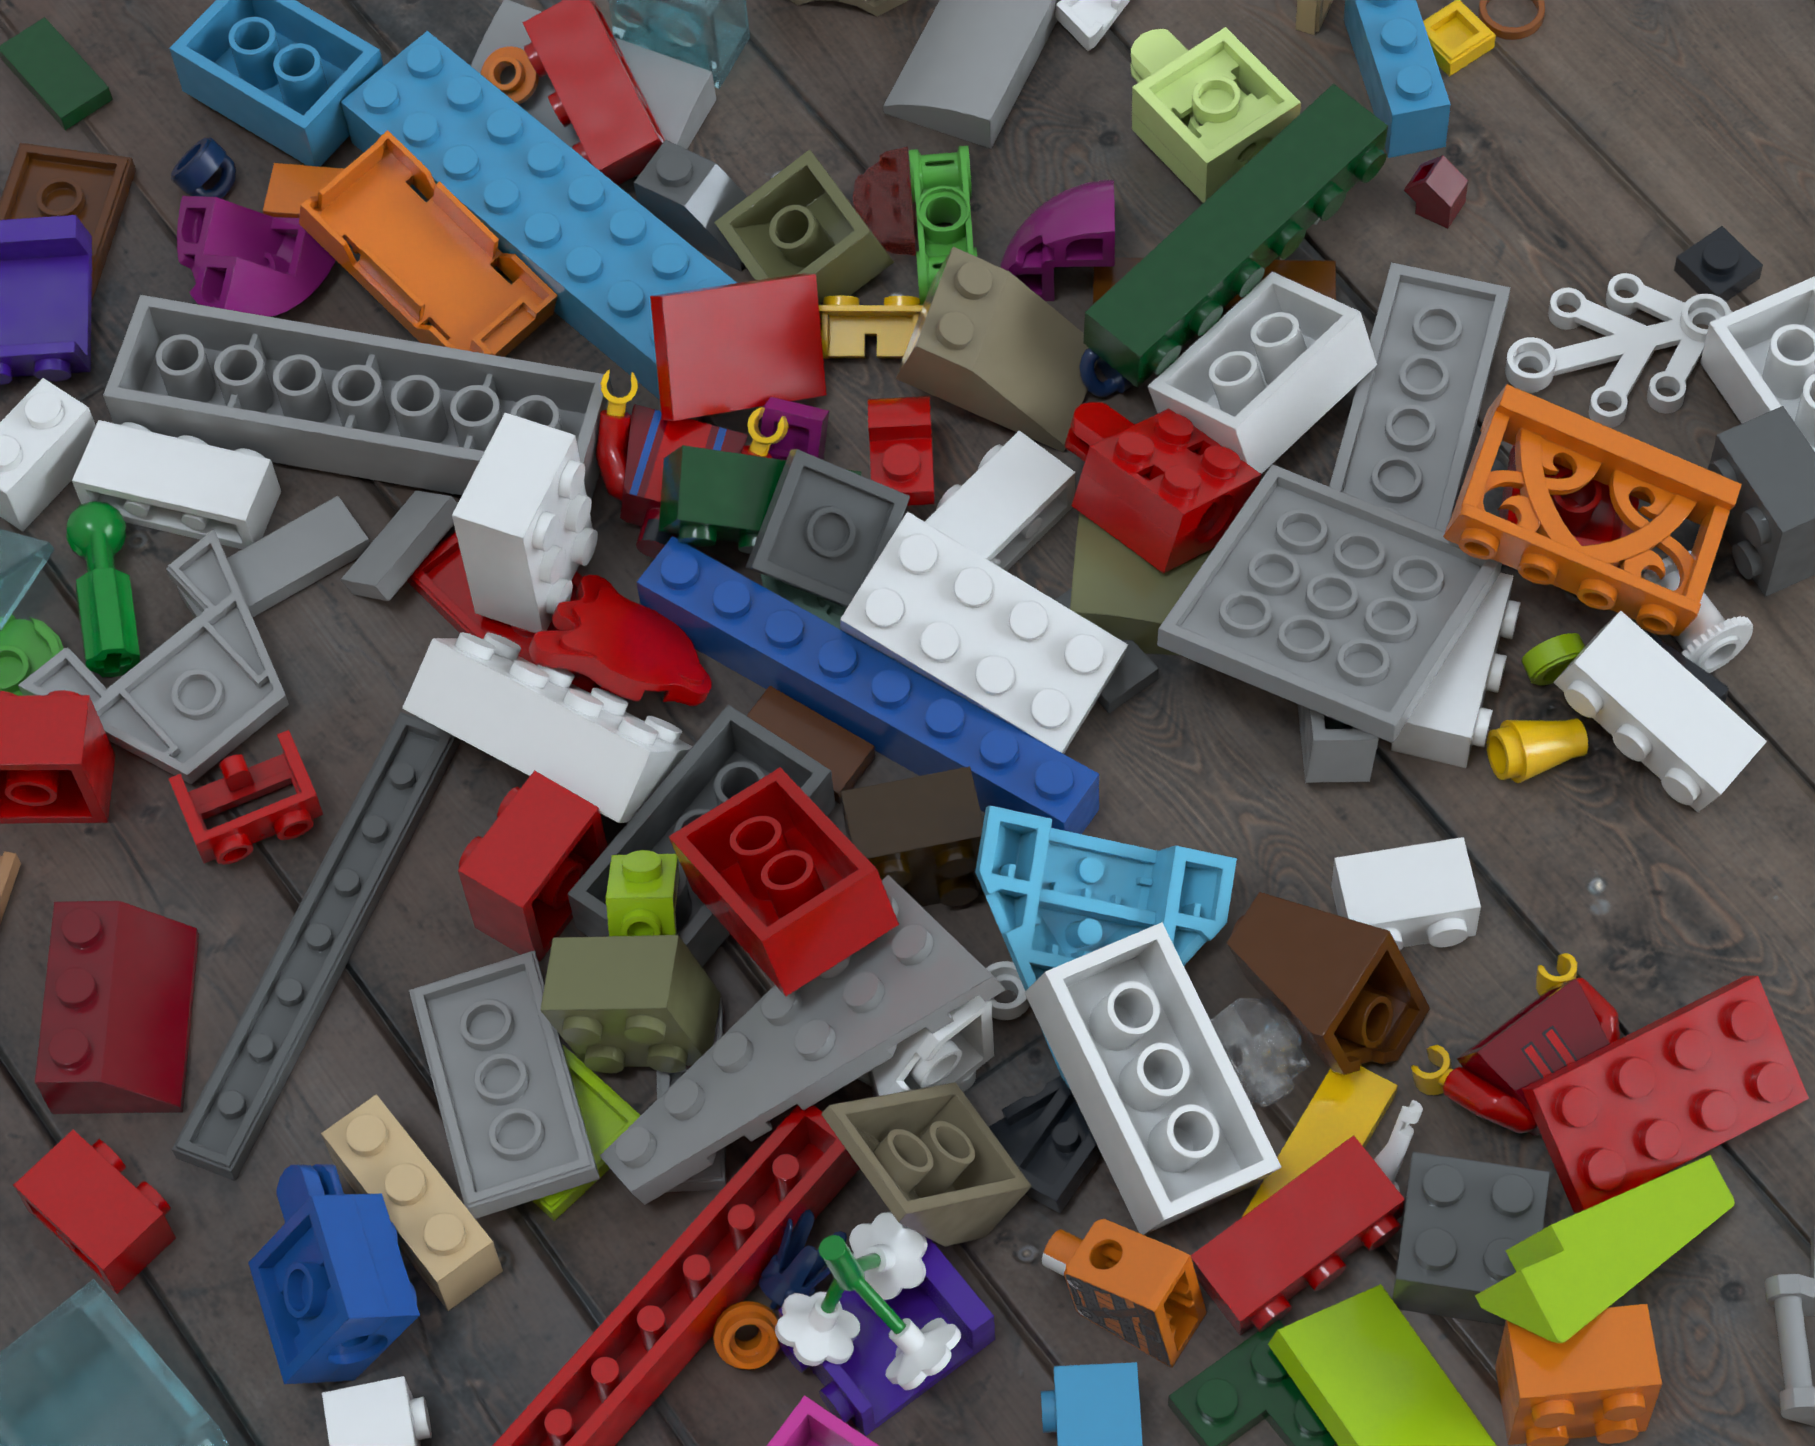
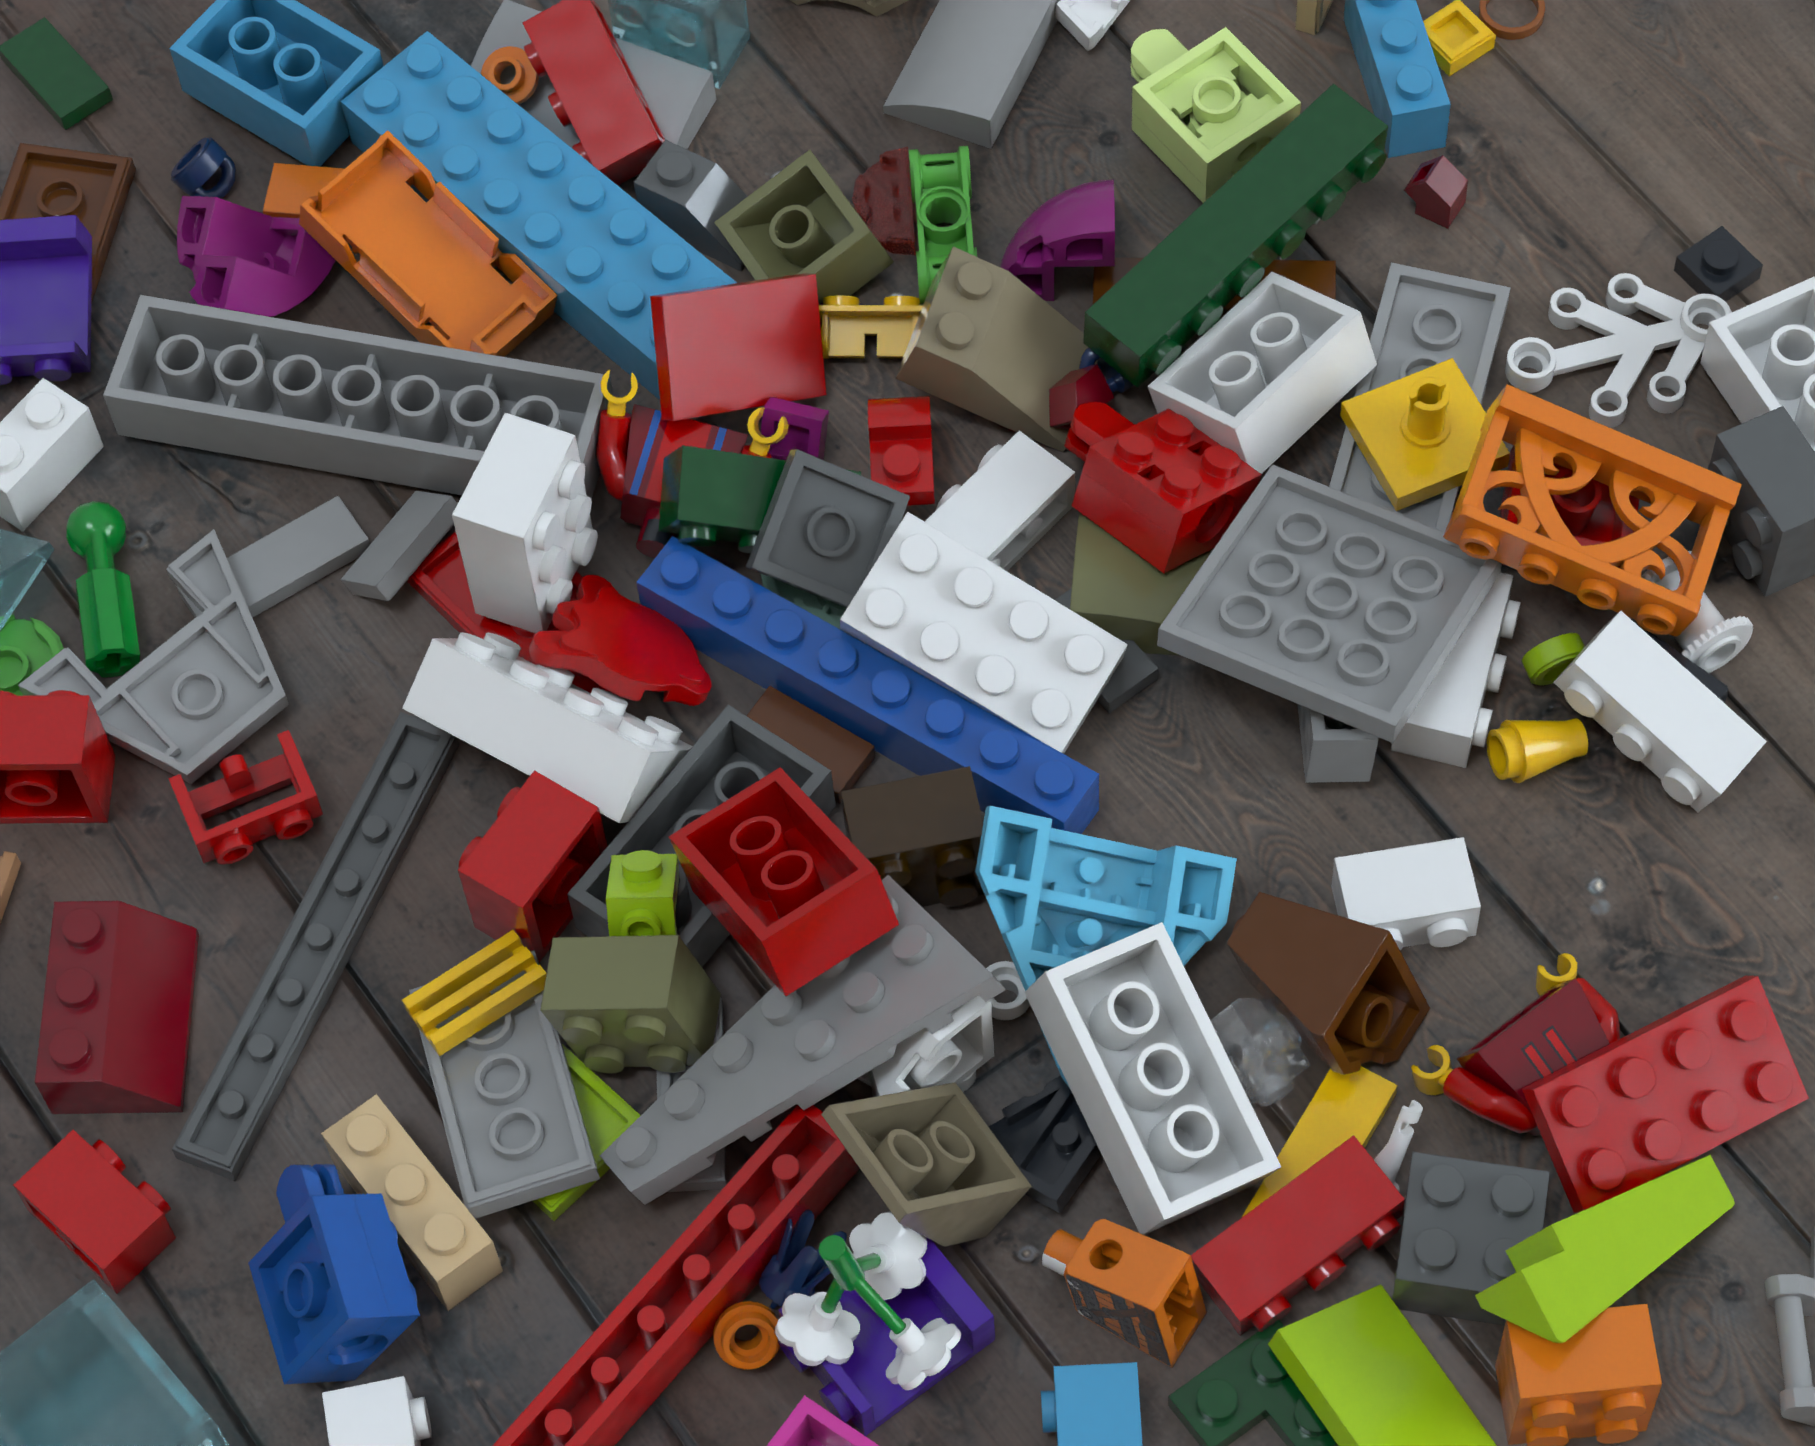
white brick [72,420,281,549] -> none
none -> yellow tile [402,930,547,1056]
none -> dark red piece [1049,364,1114,430]
none -> yellow tile [1340,358,1510,511]

